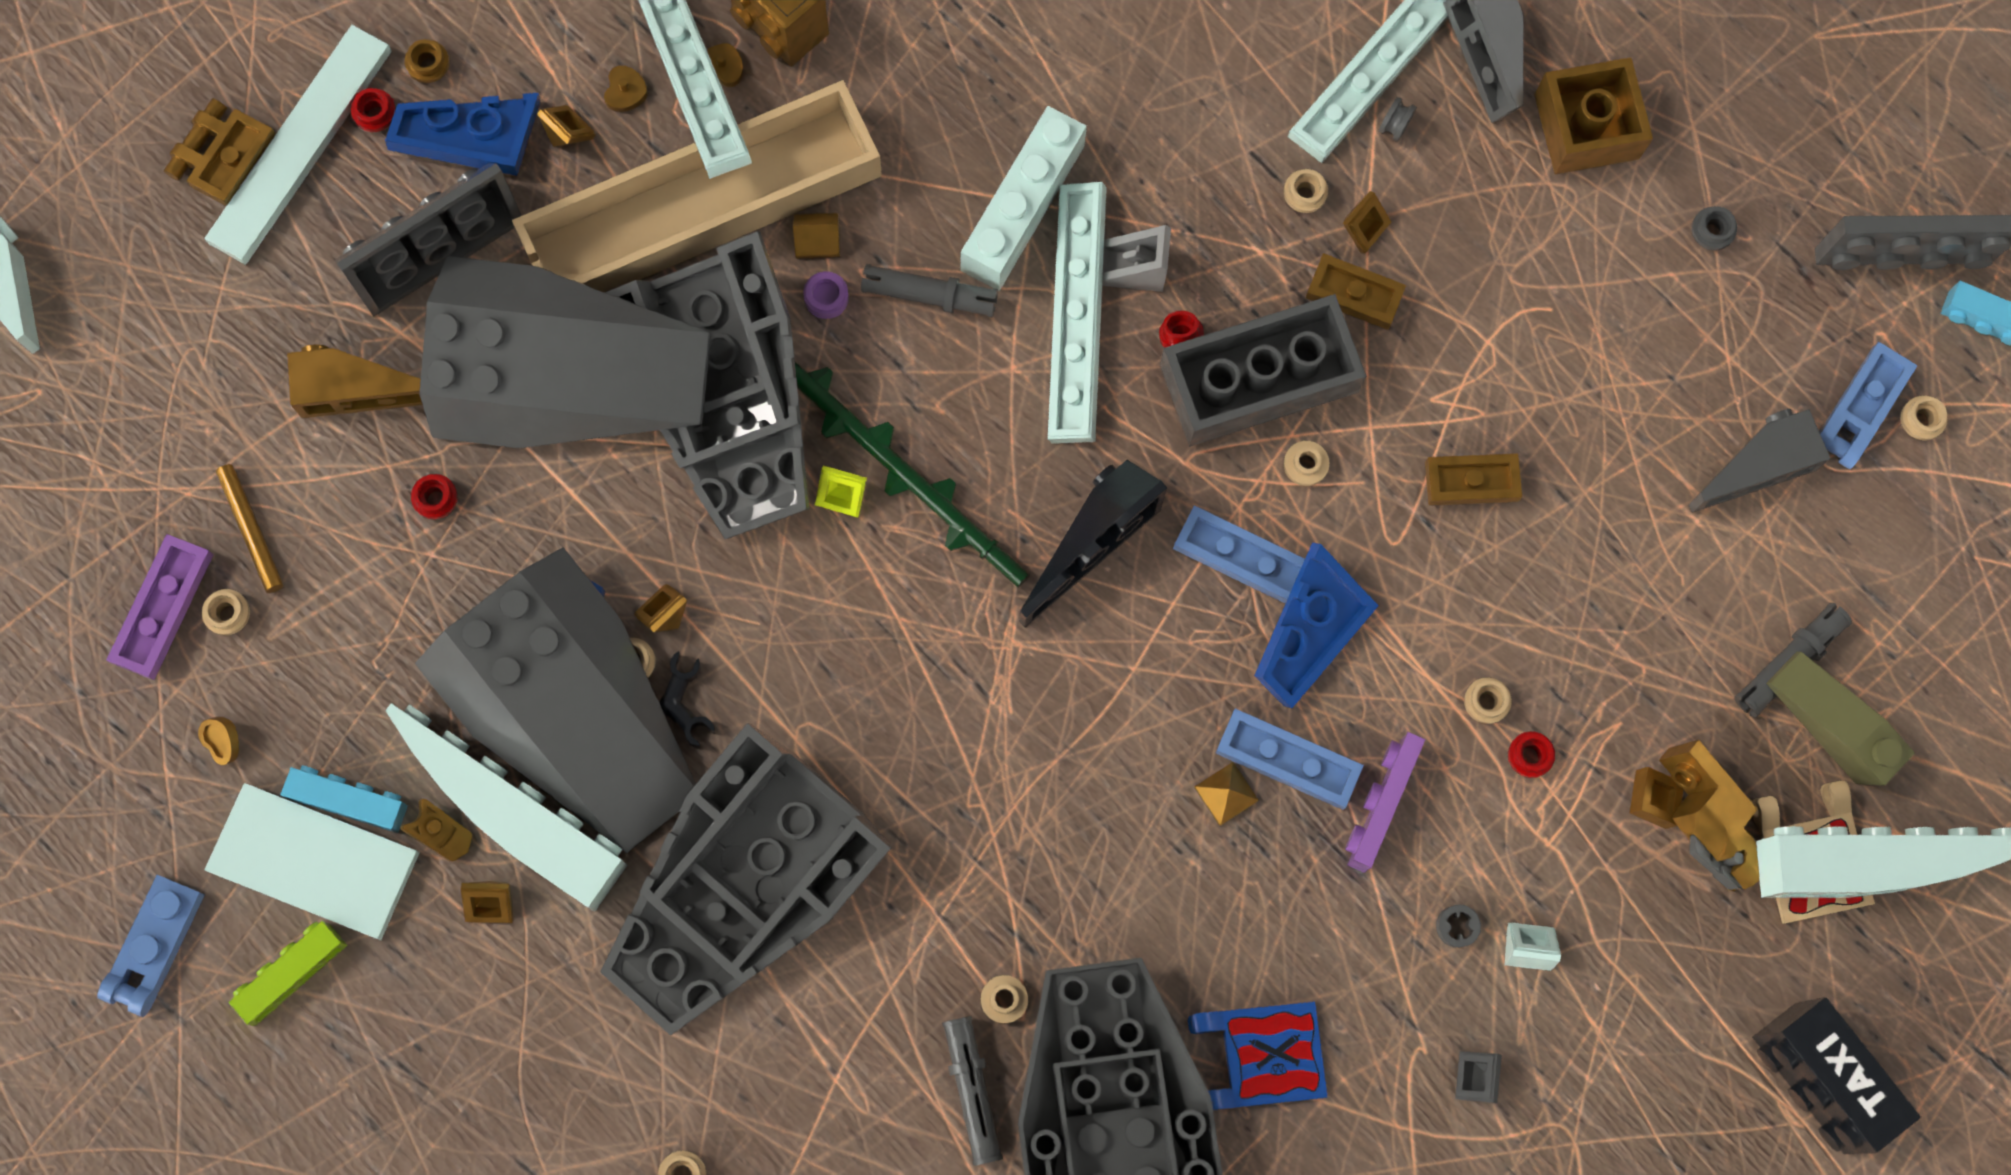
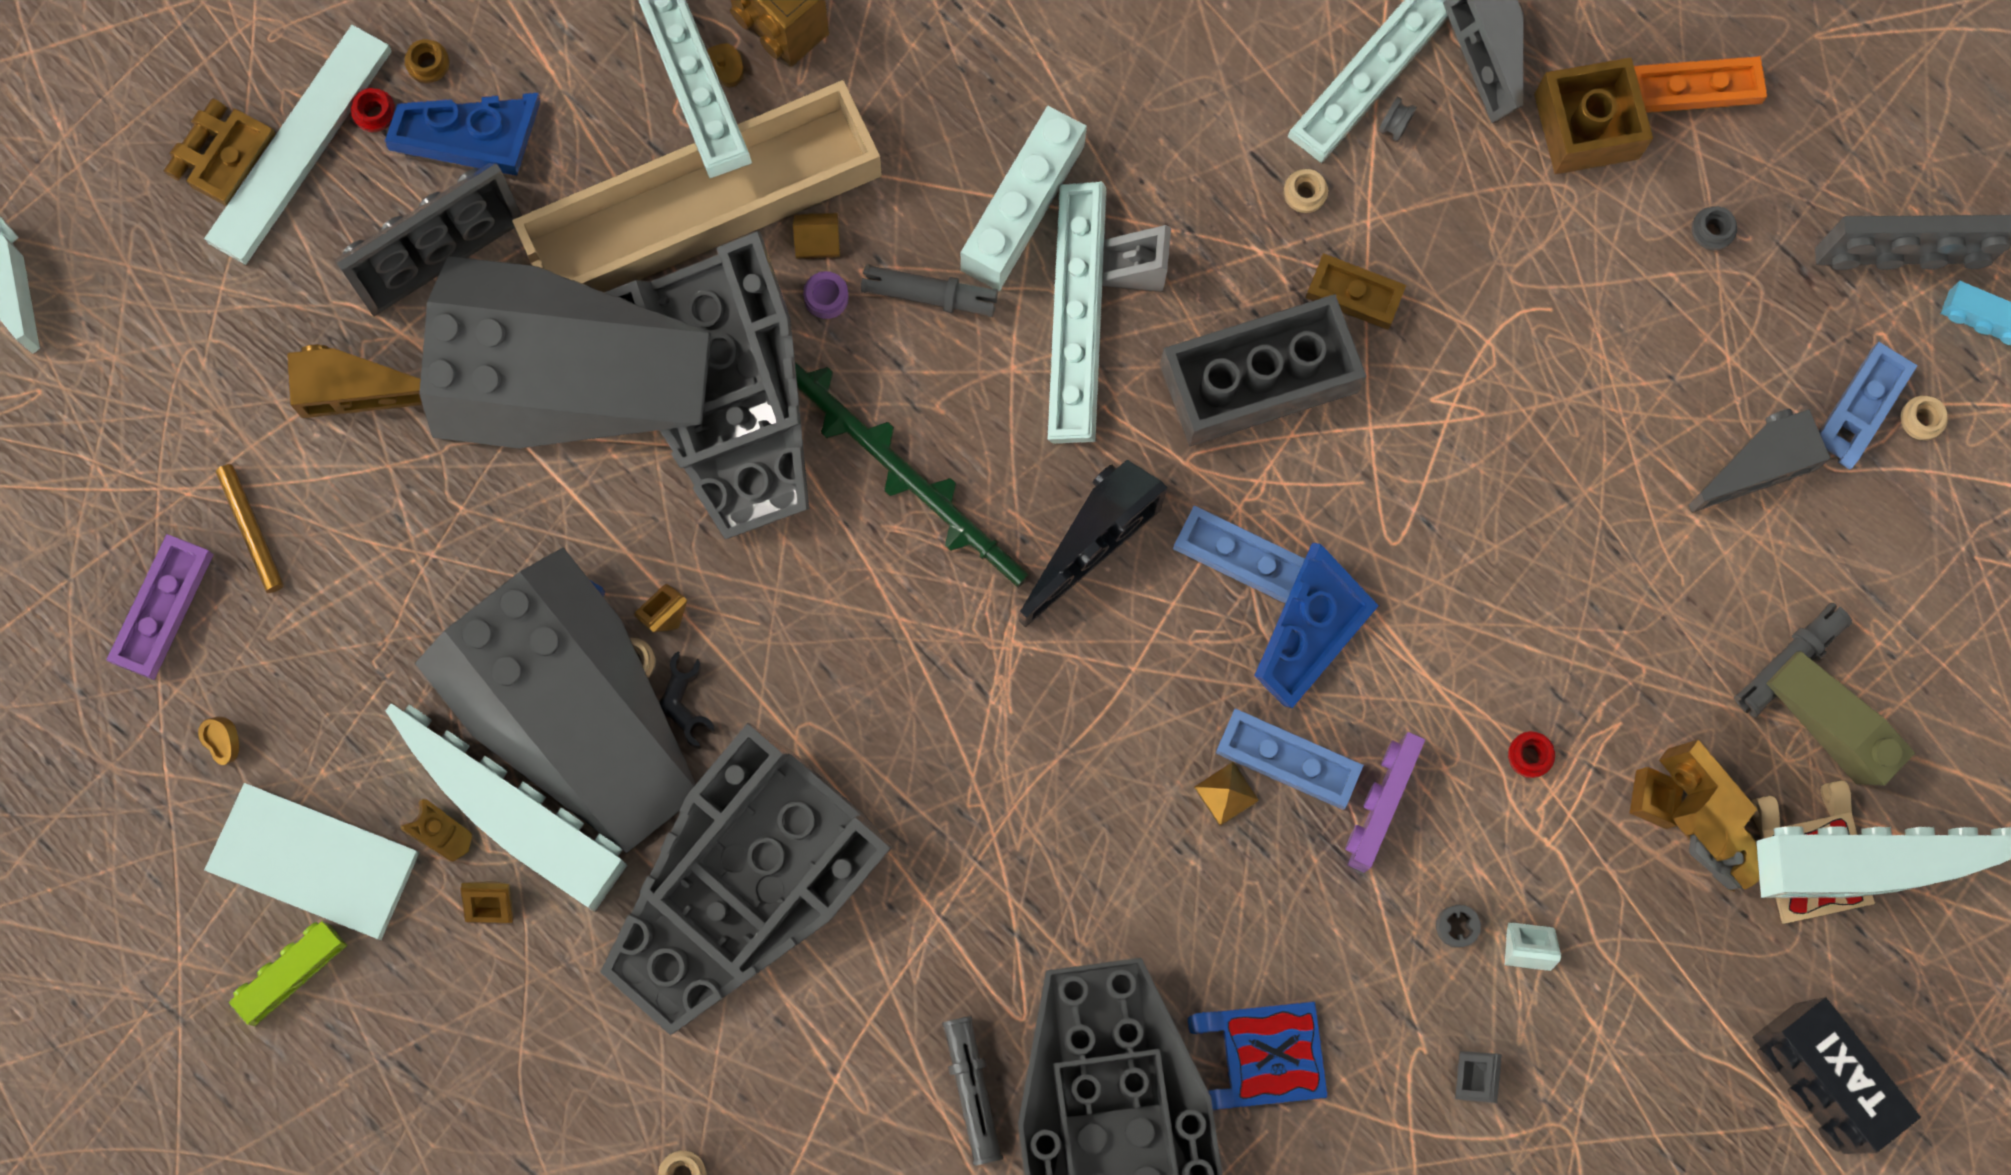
medium blue plate [97,875,205,1017] -> none
tan plate [202,589,250,635] -> none
medium azure piece [280,765,408,833] -> none
red plate [411,474,458,520] -> none
pearl gold slope [537,105,596,147] -> none
pearl gold piece [604,66,648,112] -> none
neon yellow slope [815,465,867,518] -> none
tan plate [981,975,1028,1024] -> none
red plate [1159,311,1204,348] -> none
tan plate [1283,441,1330,486] -> none
pearl gold slope [1343,191,1391,254] -> none
pearl gold plate [1425,453,1522,506] -> none
tan plate [1464,678,1512,724] -> none
none -> orange plate [1634,56,1767,113]

